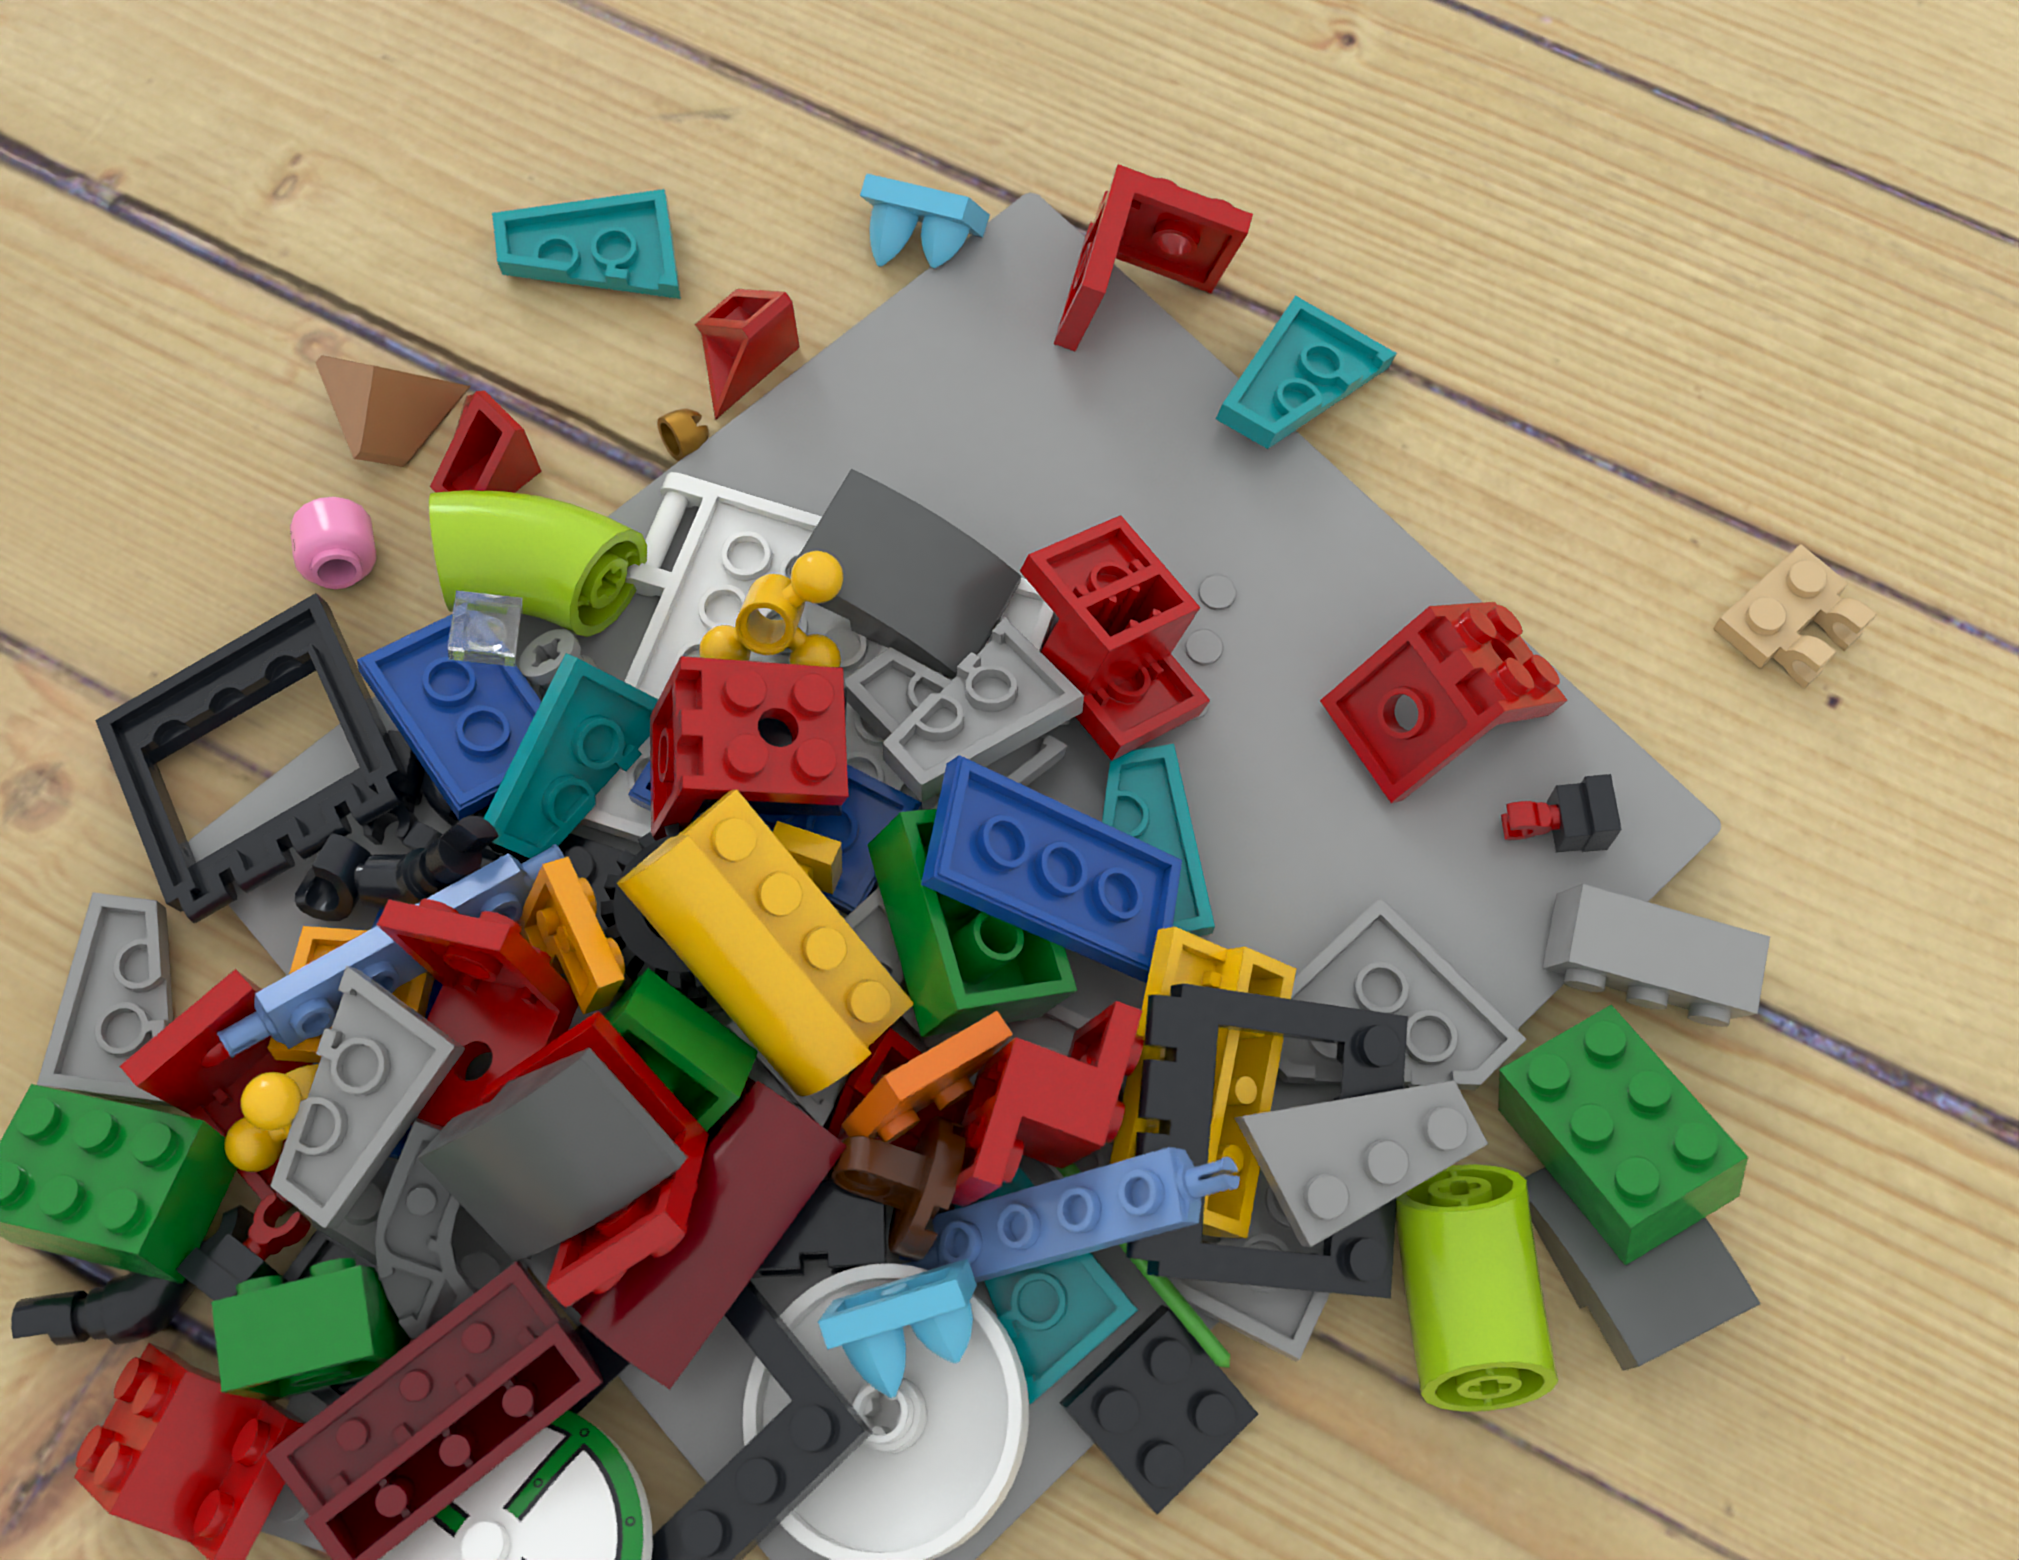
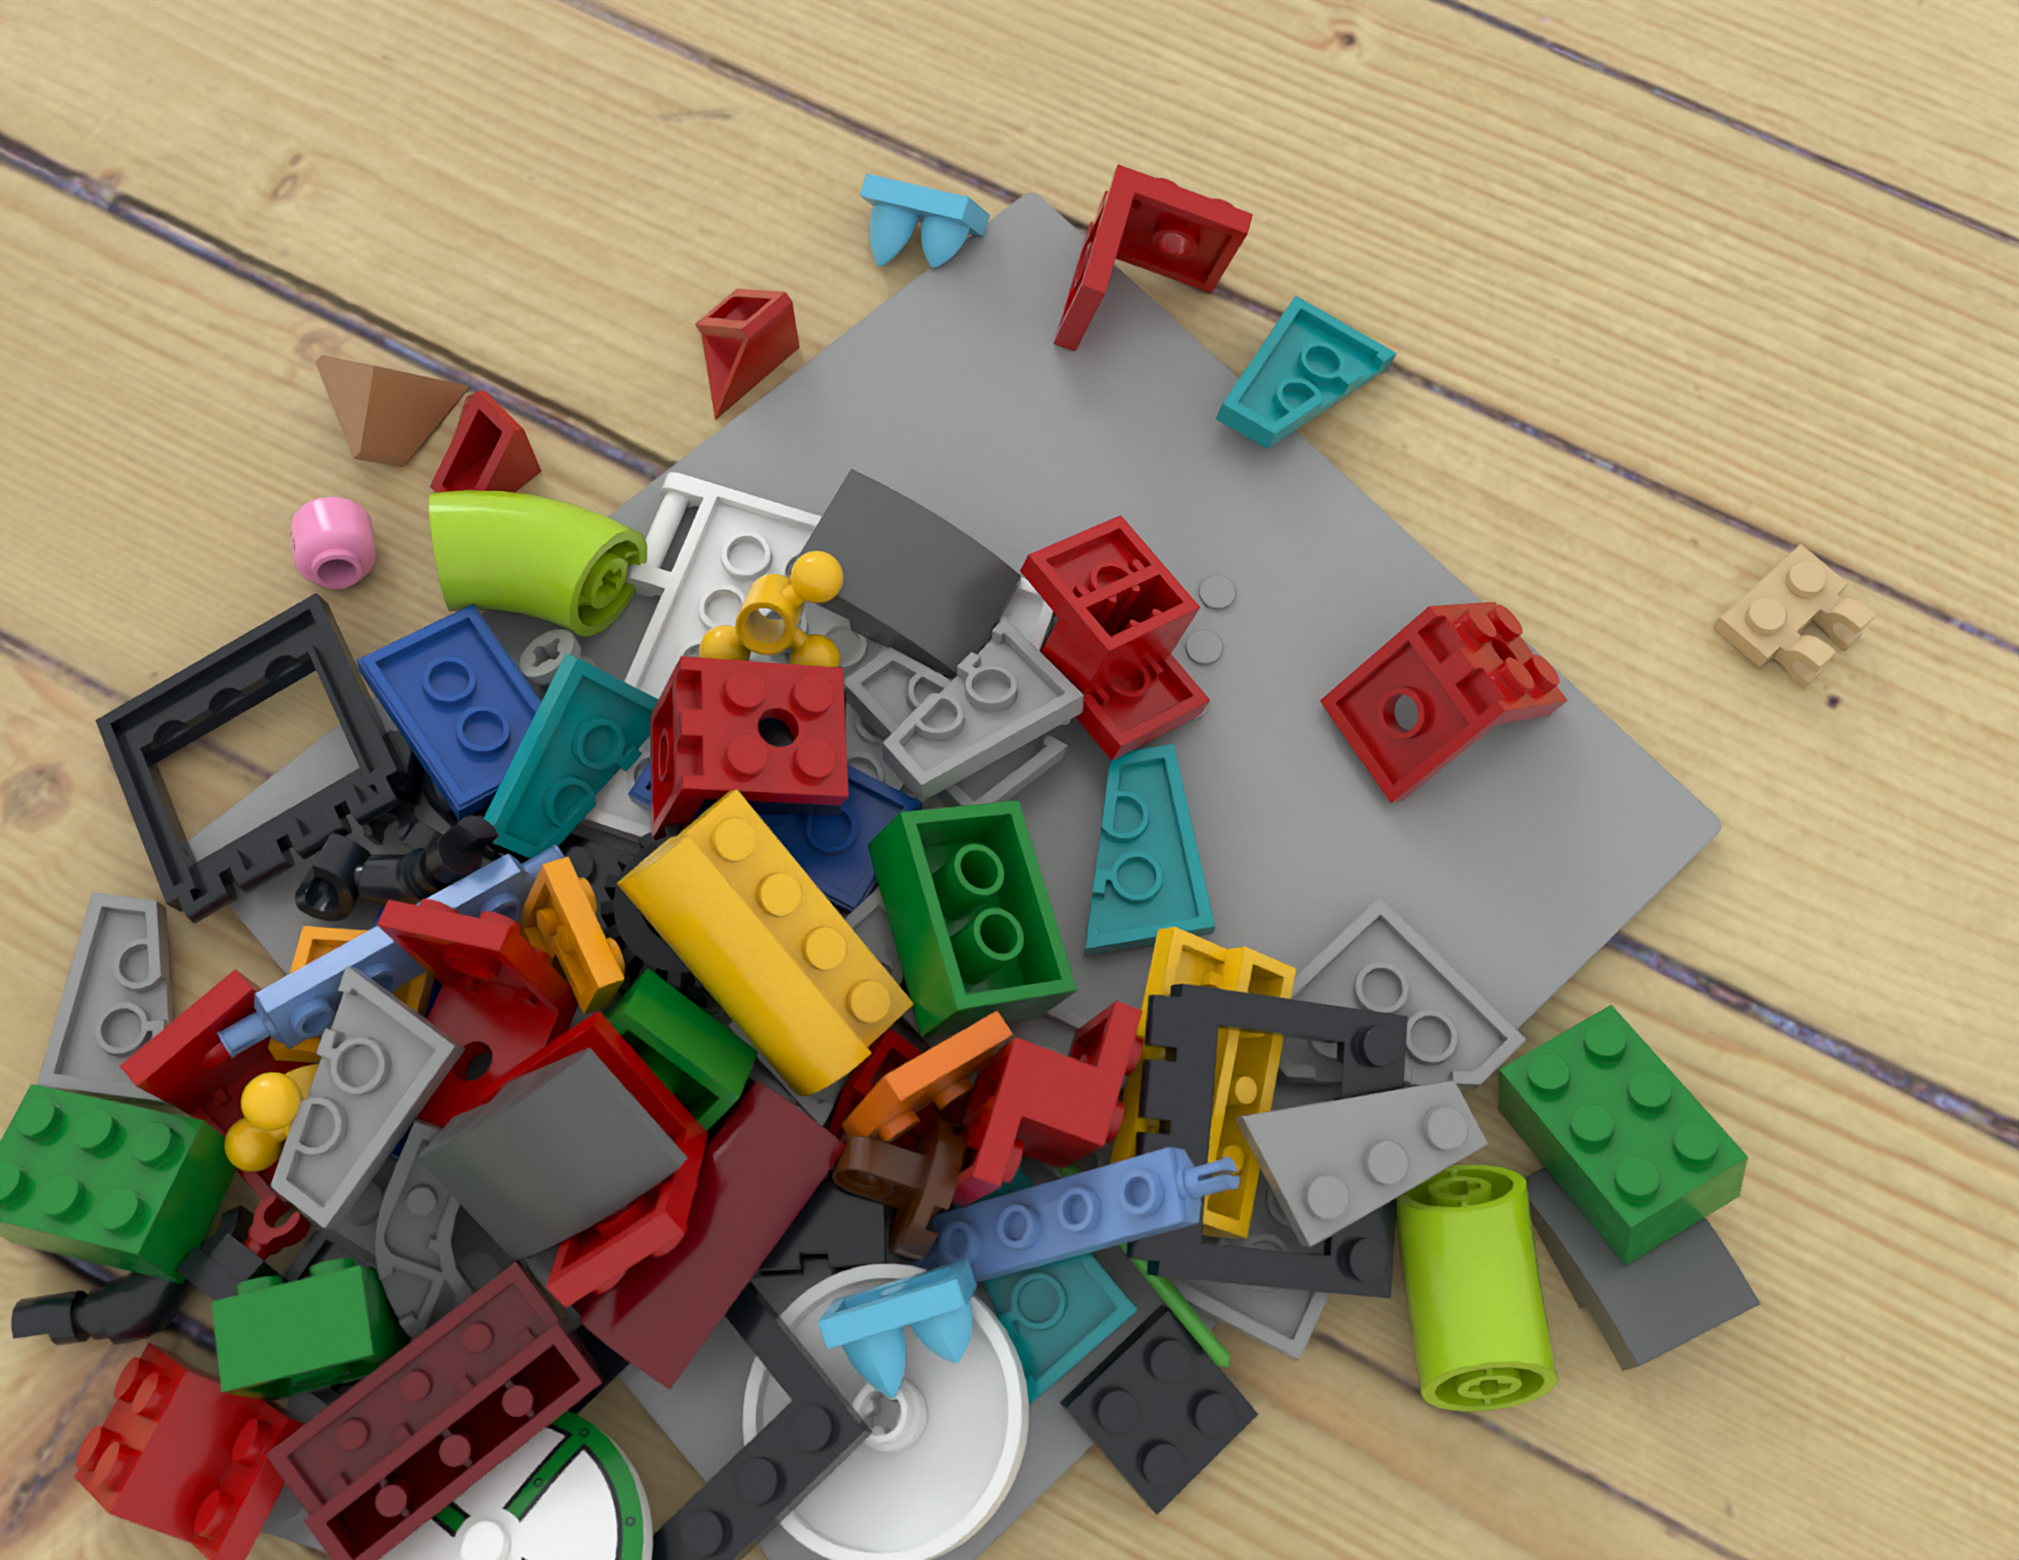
clear plate [448,590,523,666] -> none
teal wing [492,189,681,299] -> none
pearl gold hinge [657,408,709,462] -> none
yellow tile [772,821,842,894] -> none
blue tile [921,755,1182,984] -> none
black piece [1501,774,1622,853] -> none
light grey brick [1542,884,1770,1027] -> none

